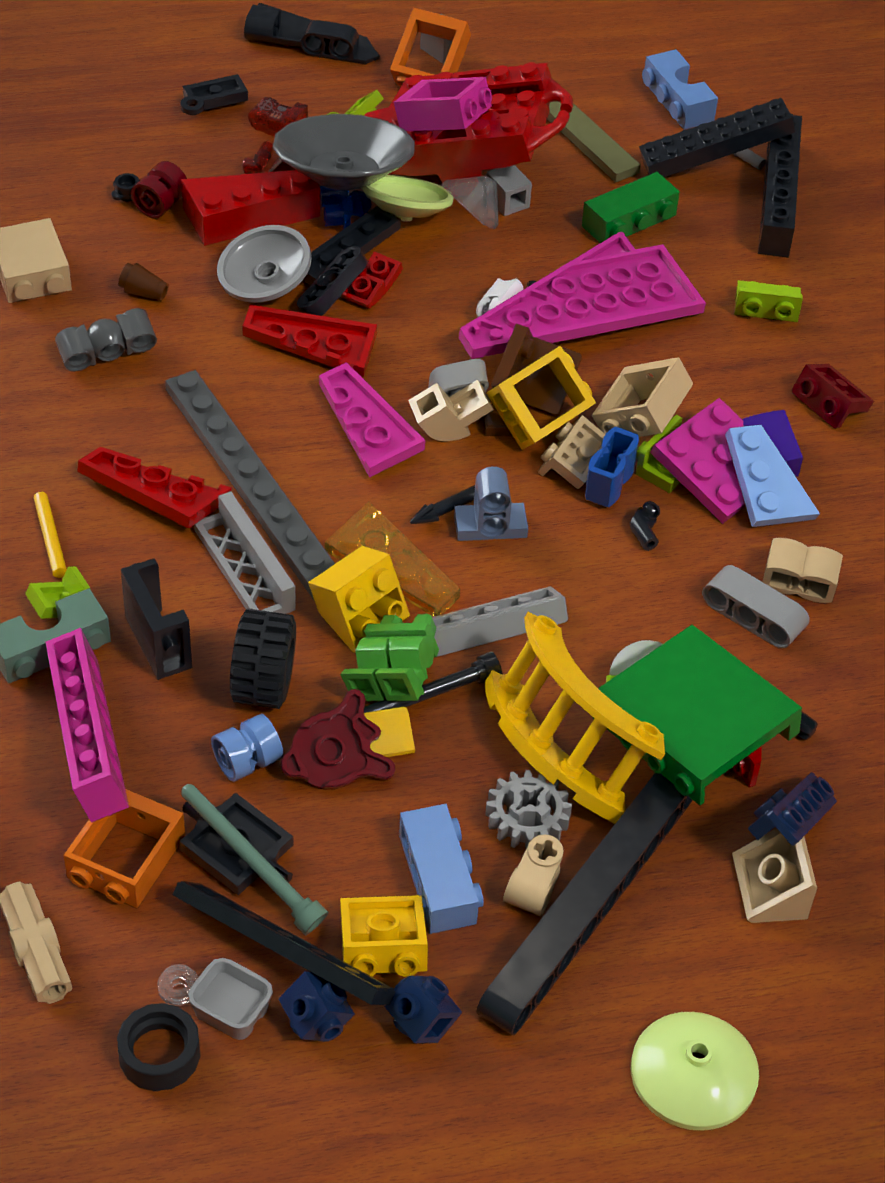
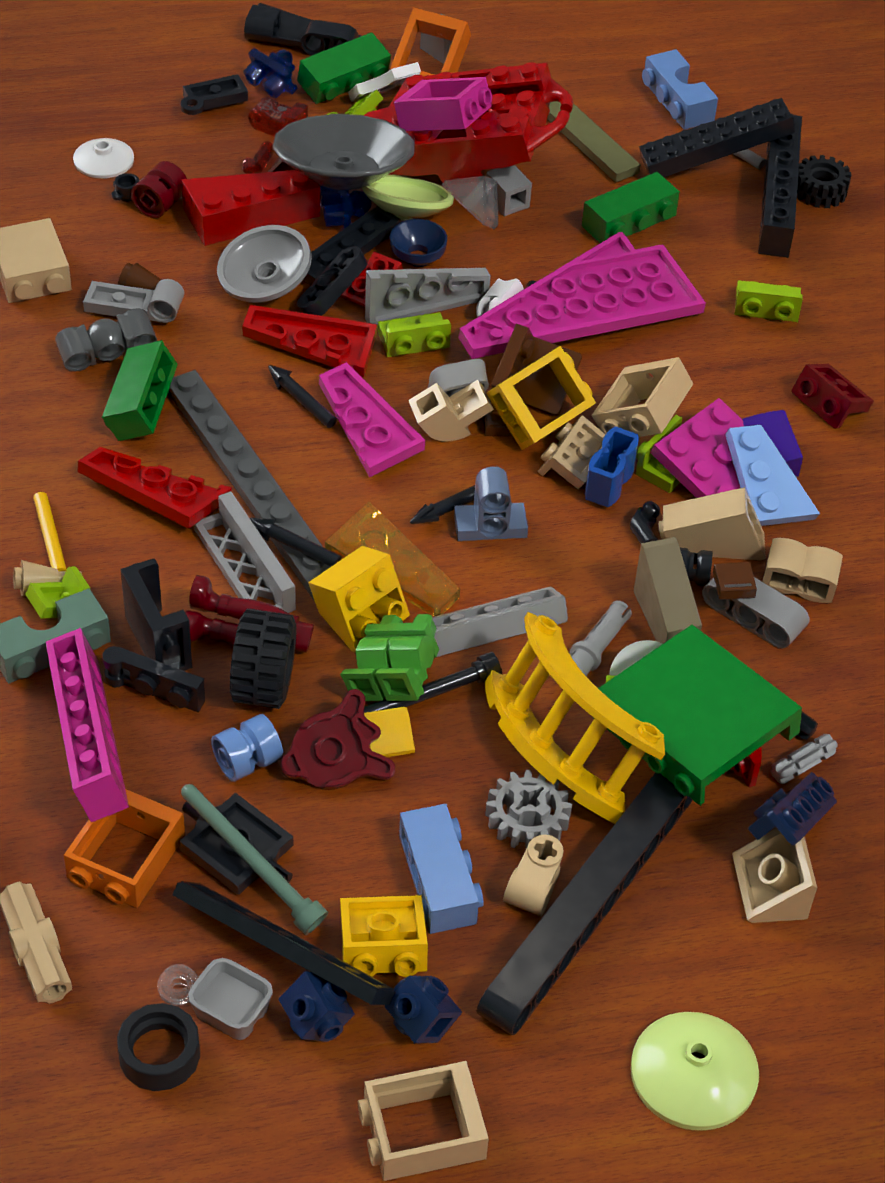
none -> tan cone [13,560,82,596]
none -> white dish [73,138,134,179]
none -> light grey plate [83,279,185,323]
none -> green brick [102,340,178,441]
none -> black plate [102,646,205,713]
none -> dark red piece [185,575,314,653]
none -> clear blue hips [243,48,298,99]
none -> black piece [250,518,342,567]
none -> black piece [268,365,337,428]
none -> green brick [297,32,391,104]
none -> white tile [348,62,421,103]
none -> tan window [358,1061,489,1181]
none -> light grey wing [365,268,491,326]
none -> lime bracket [378,312,451,357]
none -> dark blue piece [390,219,447,267]
none -> light grey pin [570,601,632,676]
none -> dark tan slope [633,537,702,644]
none -> tan slope [658,487,766,561]
none -> black wheel [680,547,713,586]
none -> reddish brown tile [713,562,757,599]
none -> light grey axle [770,734,838,784]
none -> black tyre [797,155,851,208]

